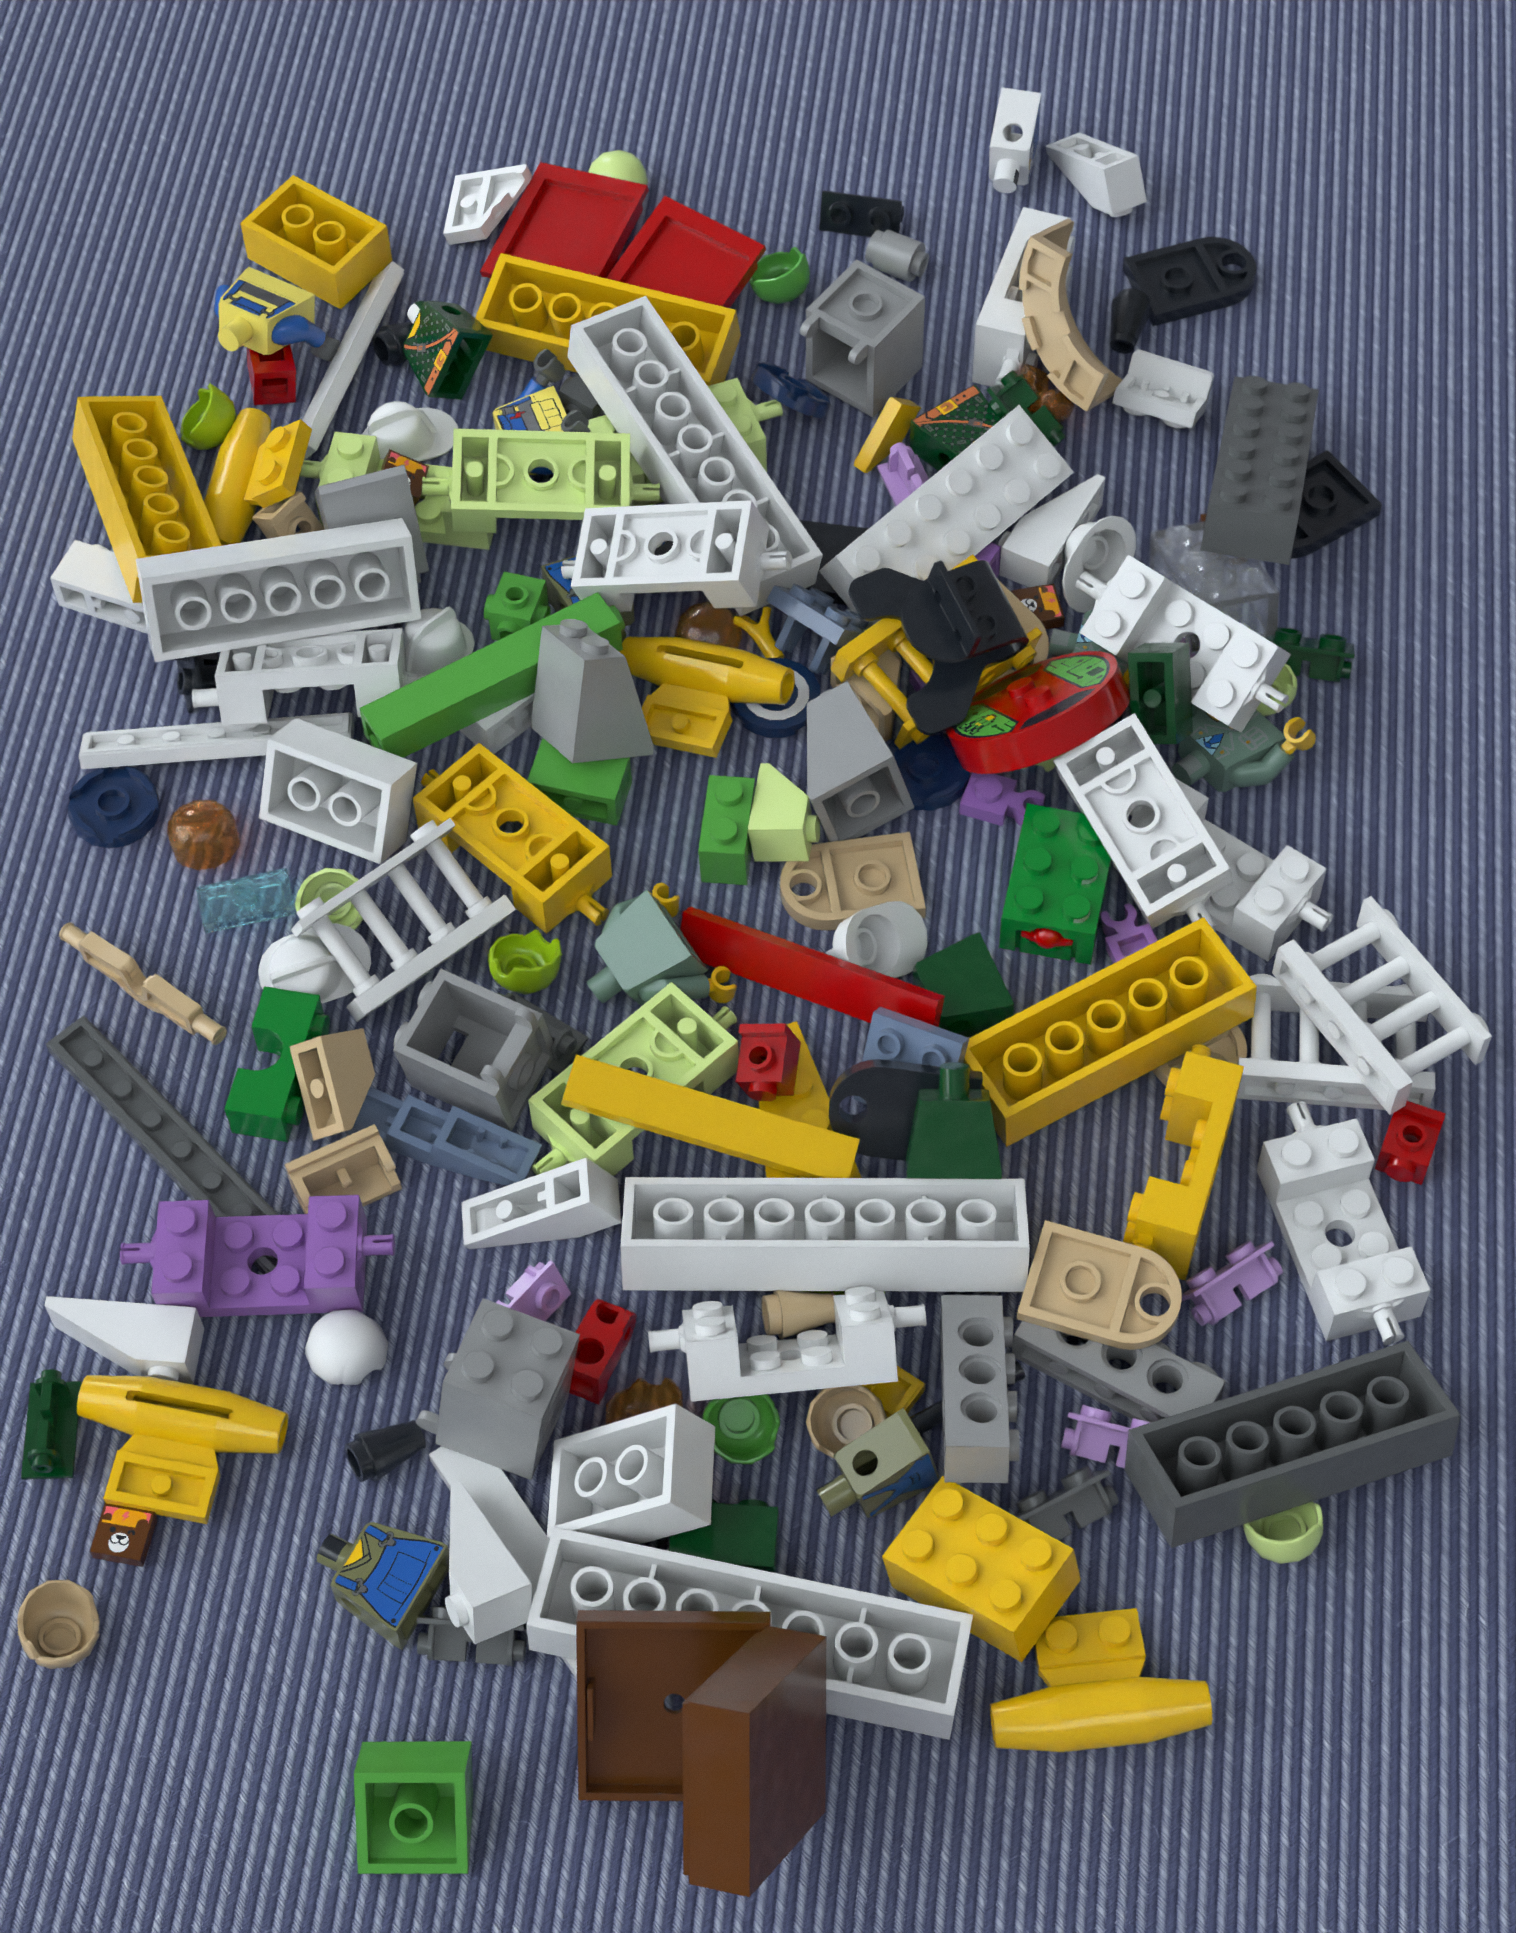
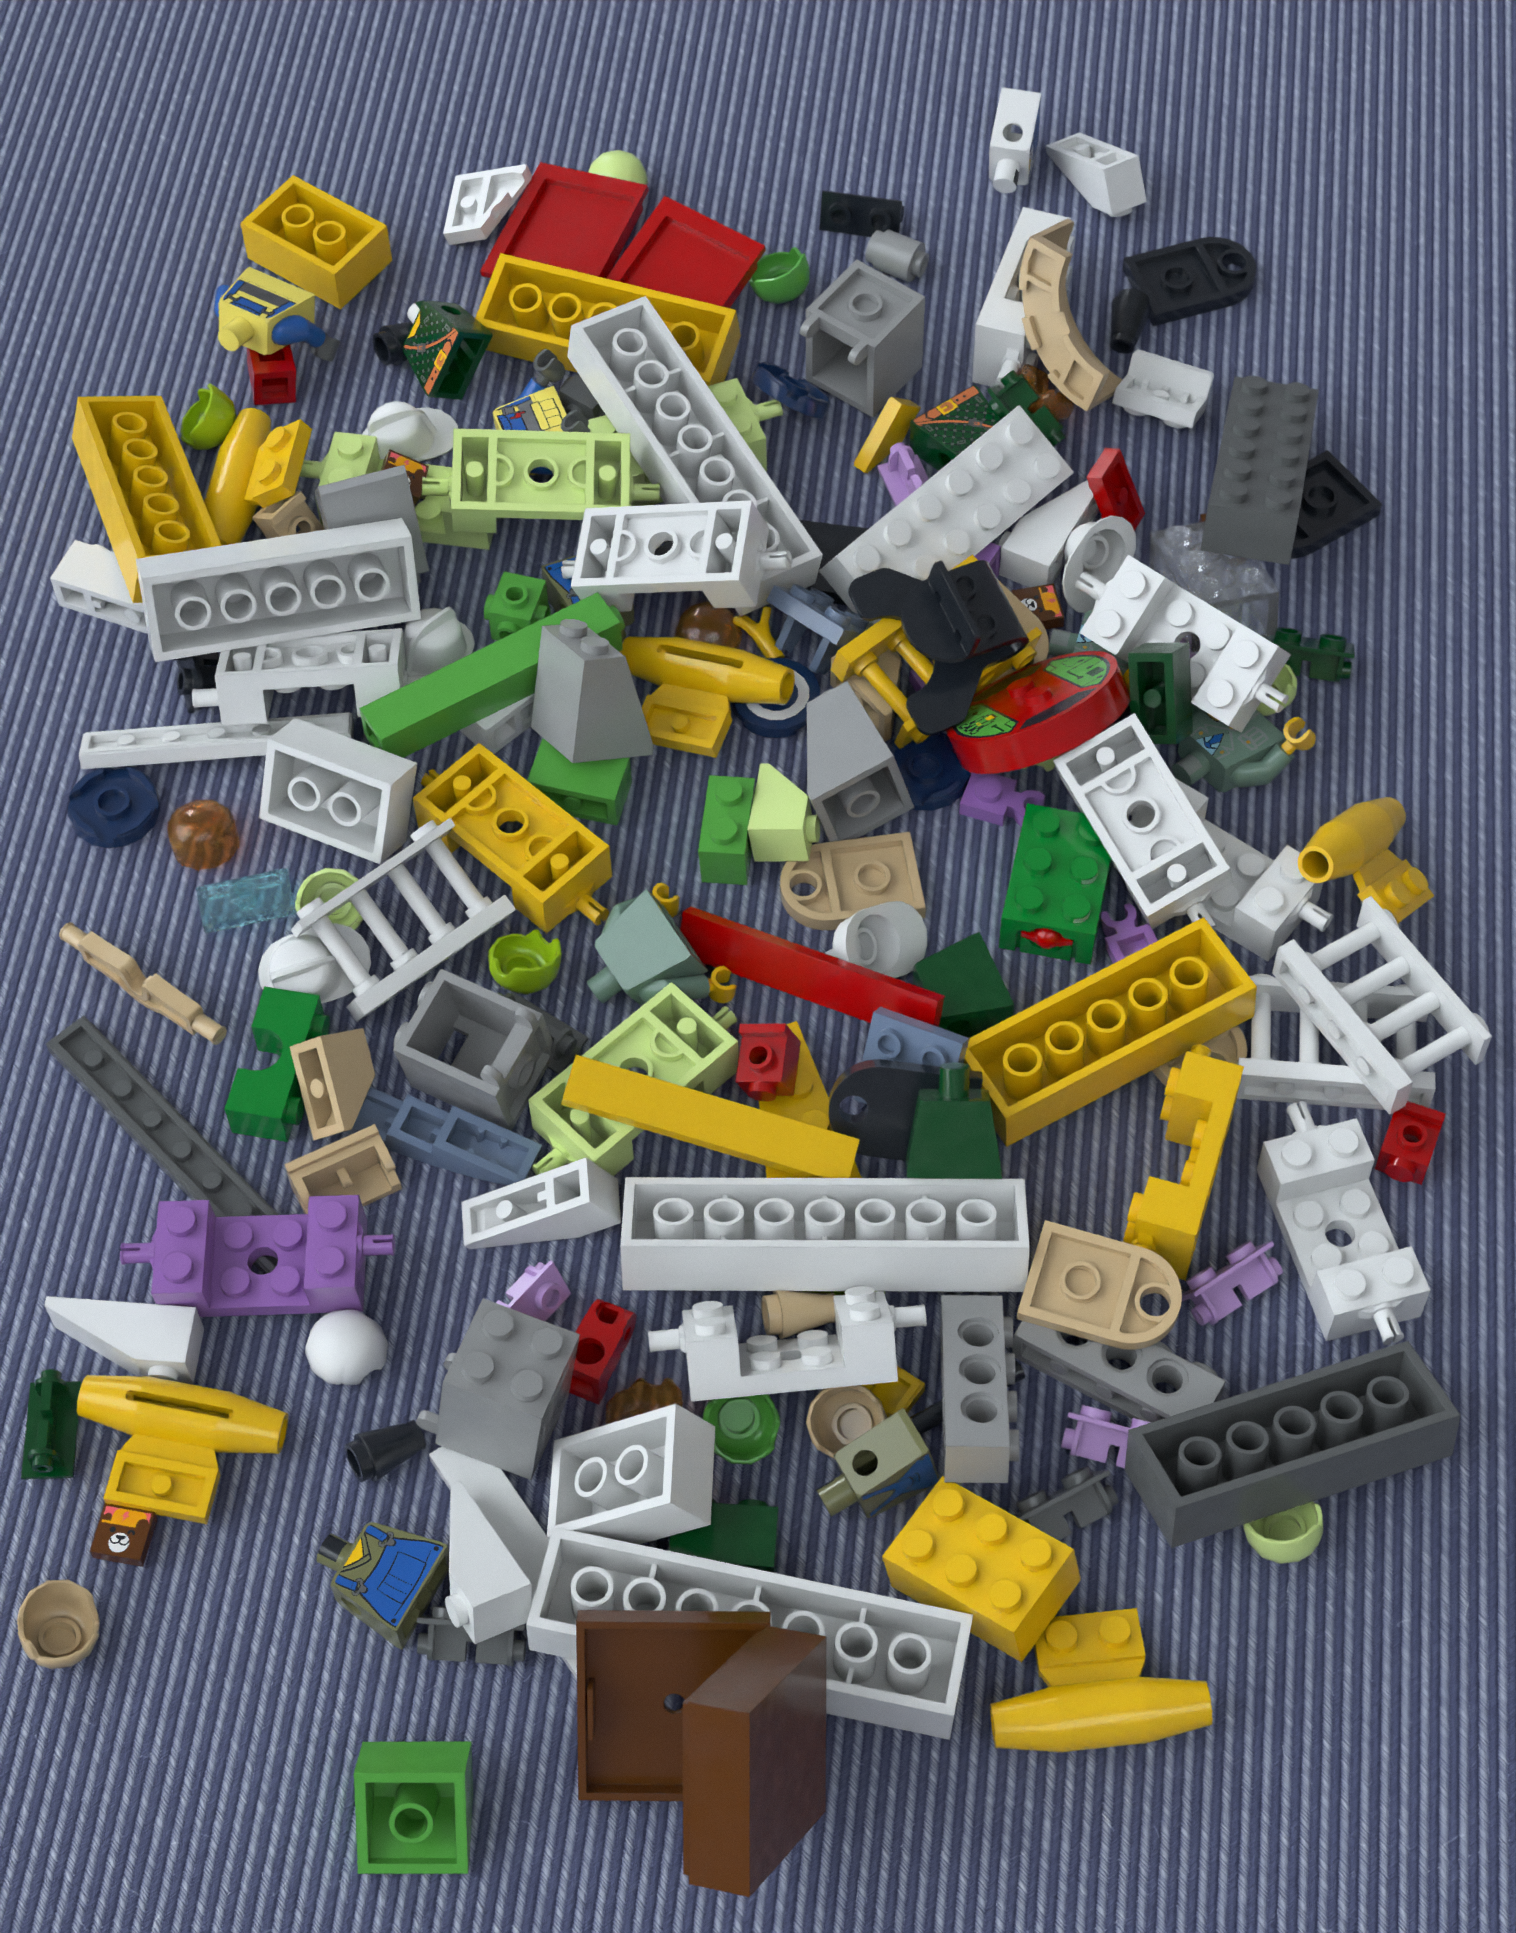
white tile [302,261,404,460] -> none
none -> red plate [1086,448,1146,531]
none -> yellow plate [1298,797,1434,923]

